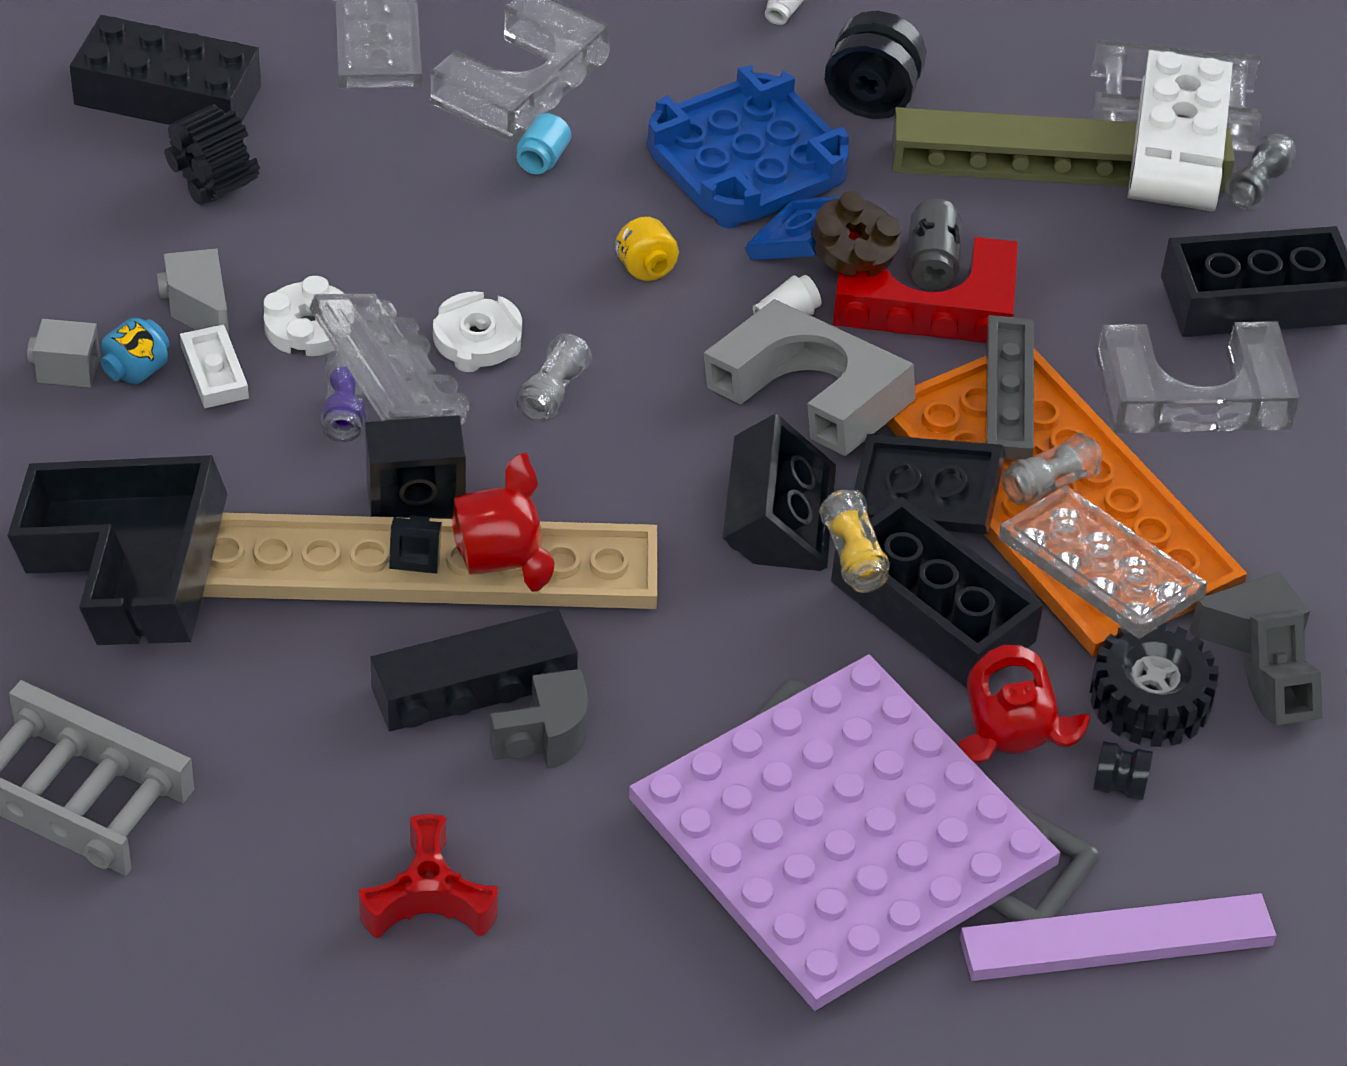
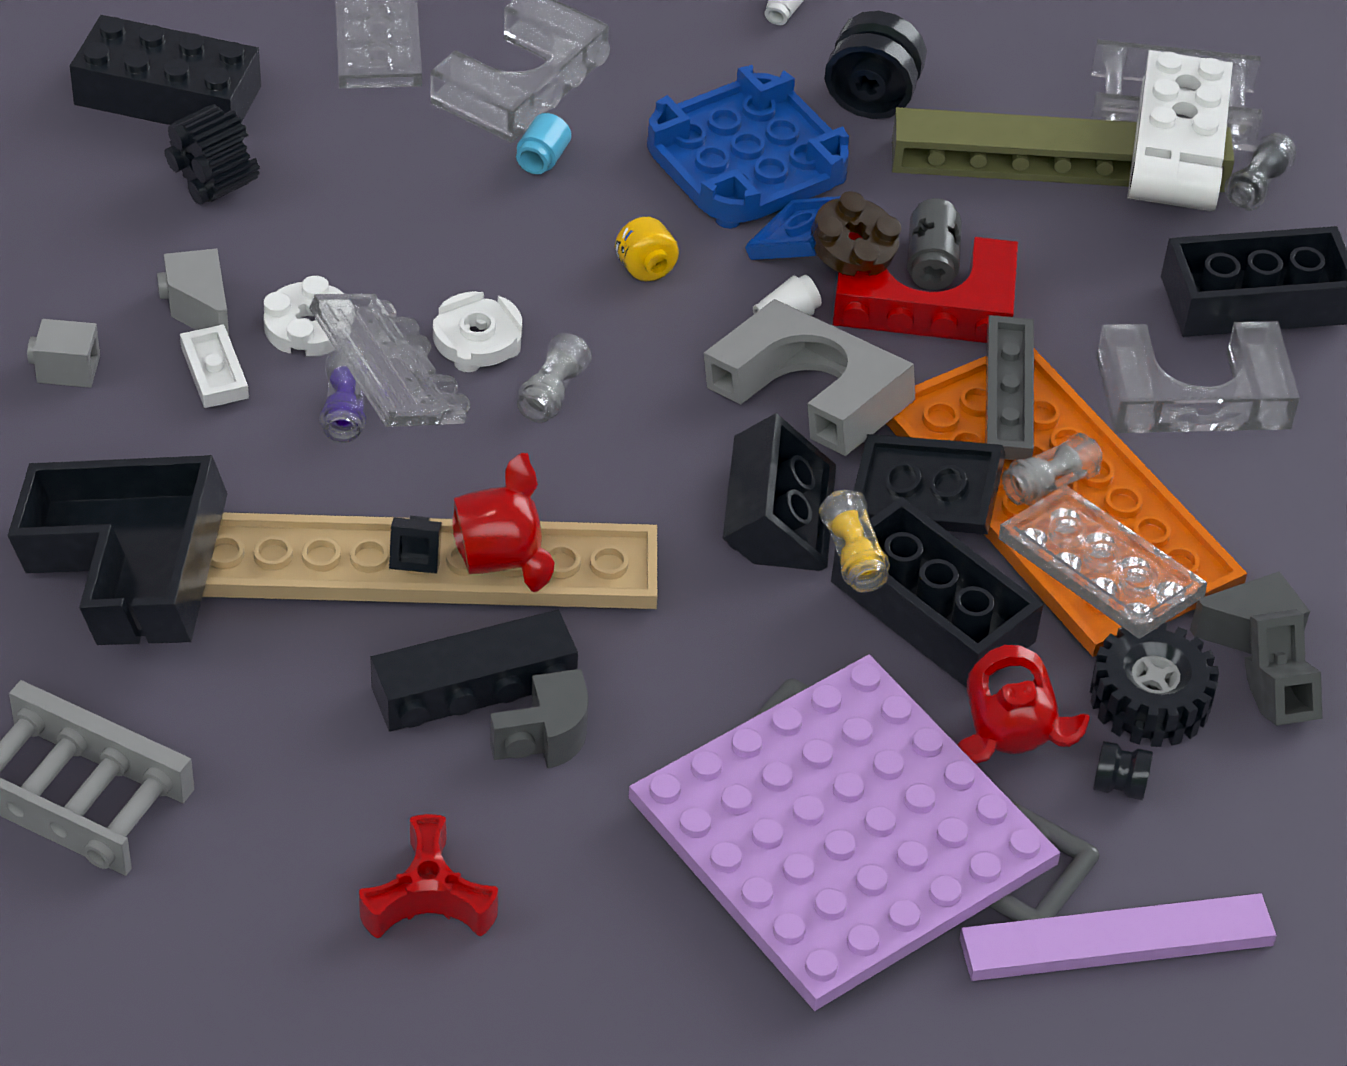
dark azure head [100,317,170,385] -> none
black brick [365,415,466,519] -> none

